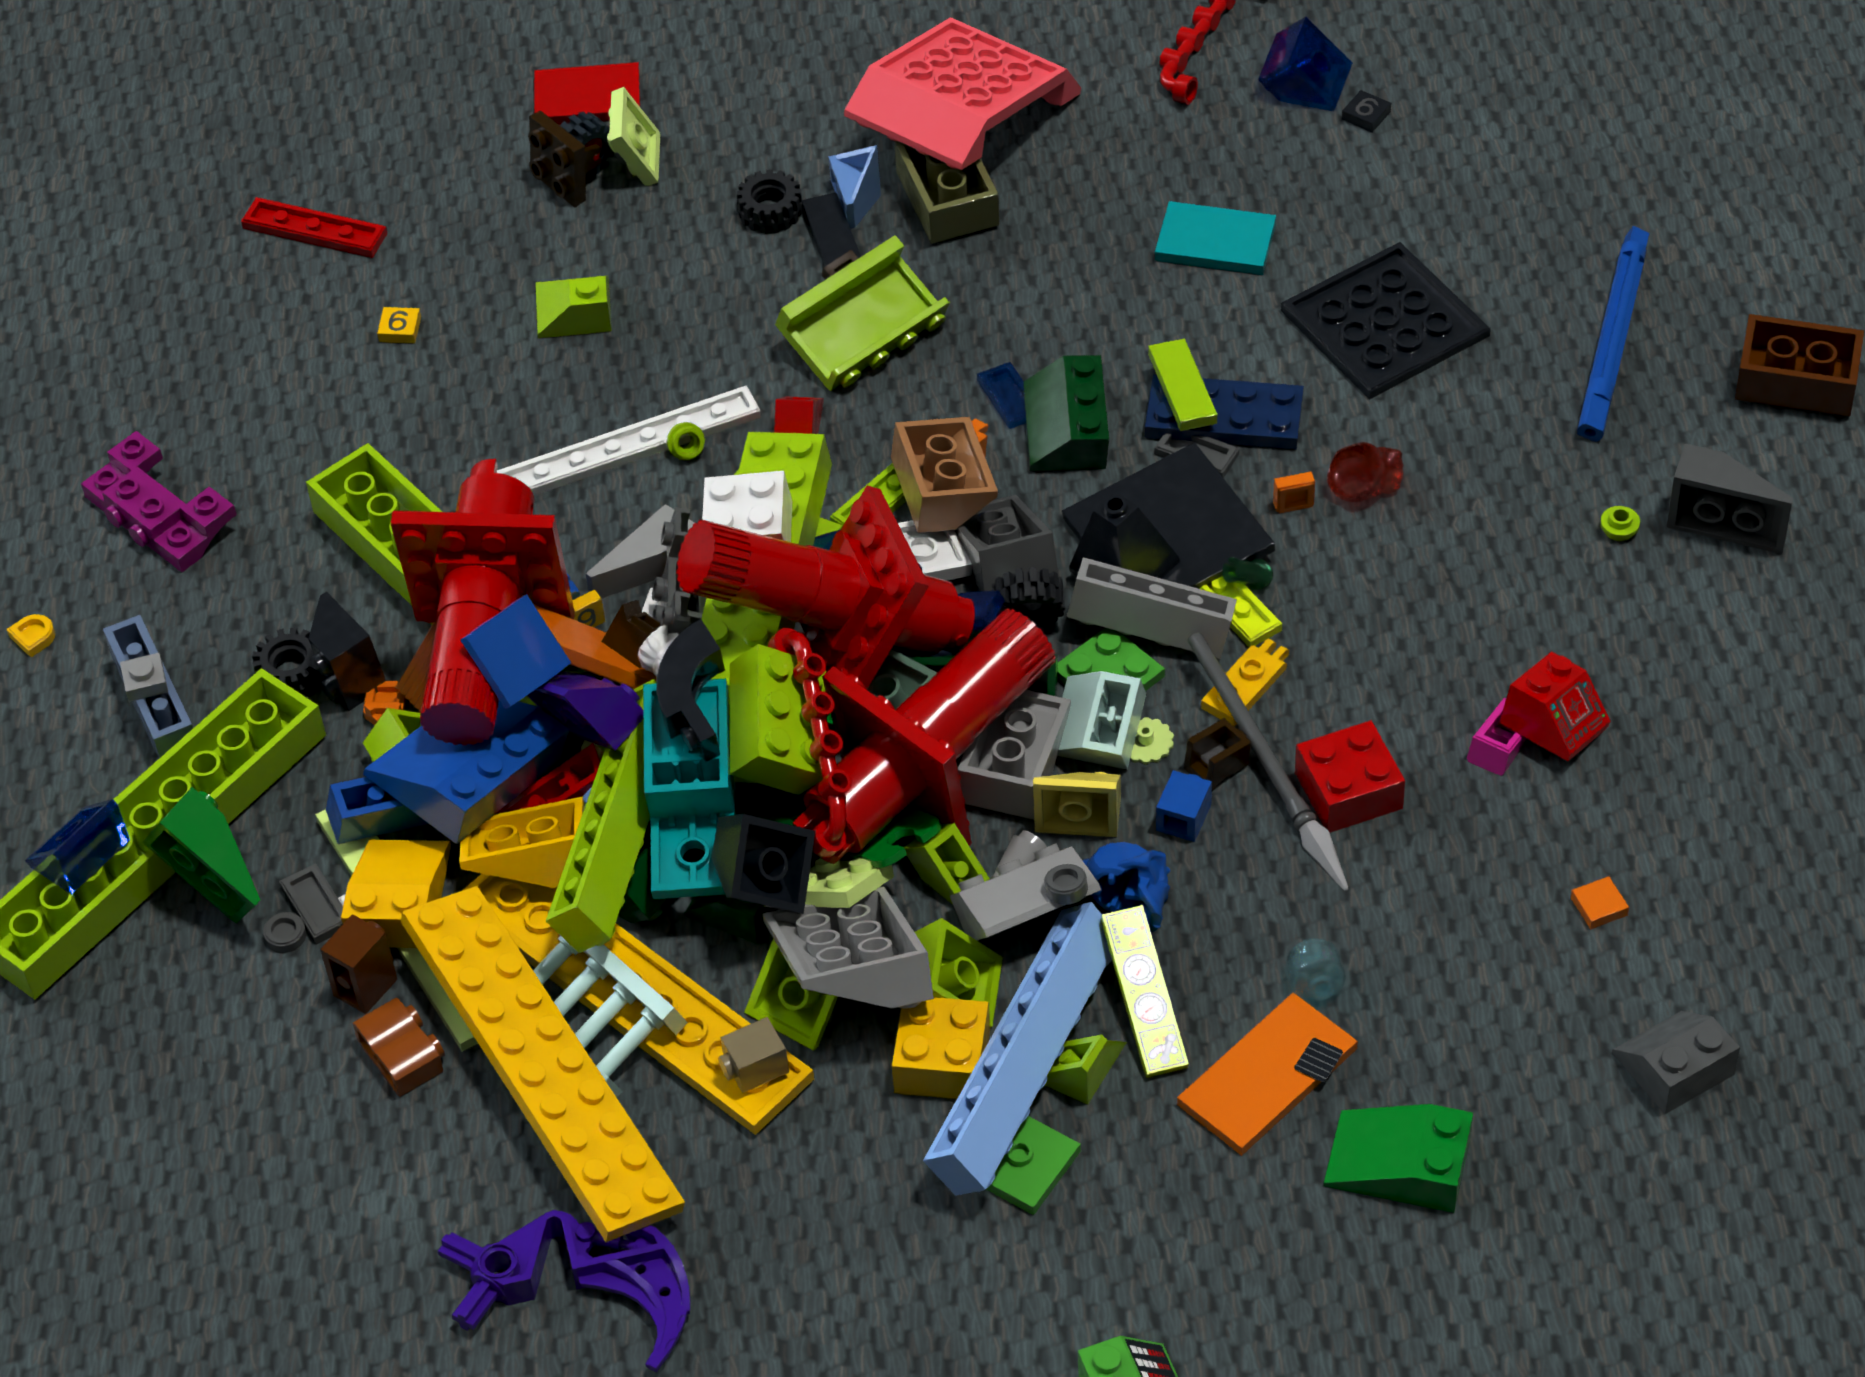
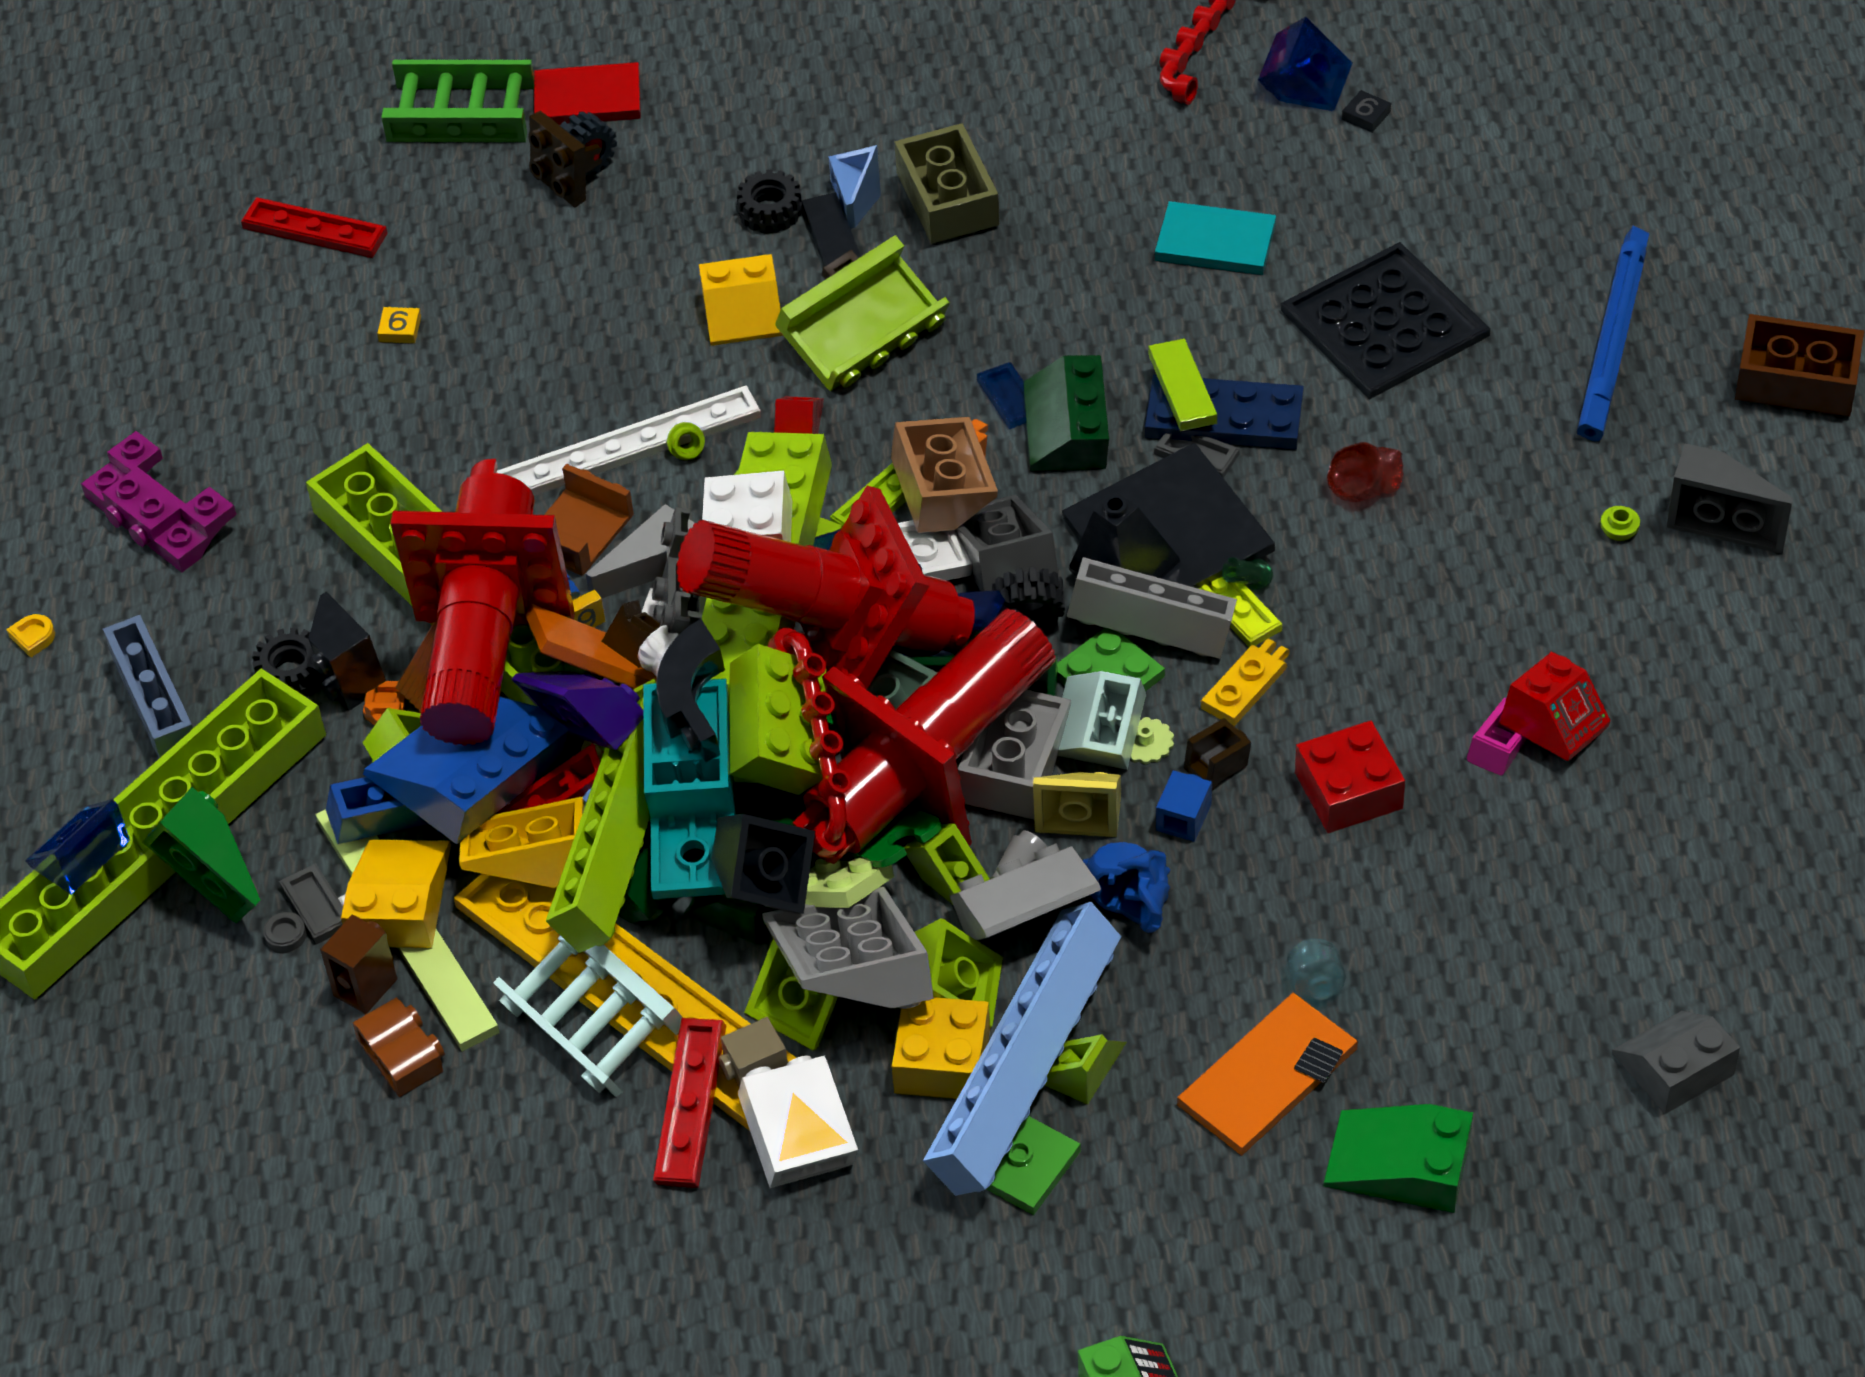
light grey plate [120,653,168,702] -> none
yellow plate [400,886,685,1242] -> none
dark purple piece [438,1210,691,1372] -> none
blue slope [461,594,571,709] -> none
lime slope [536,275,612,338] -> none
yellowish green plate [607,87,660,186] -> none
coral slope [844,17,1081,170] -> none
dark grey tile [1044,864,1088,905] -> none
neon yellow tile [1101,905,1189,1078] -> none
dark grey piece [1188,633,1348,890] -> none
orange tile [1273,471,1315,514] -> none
orange tile [1571,876,1629,930] -> none
none -> bright green fence [381,60,534,142]
none -> dark orange panel [544,464,634,576]
none -> red tile [653,1018,726,1188]
none -> yellow slope [699,254,783,346]
none -> white brick [738,1056,858,1188]

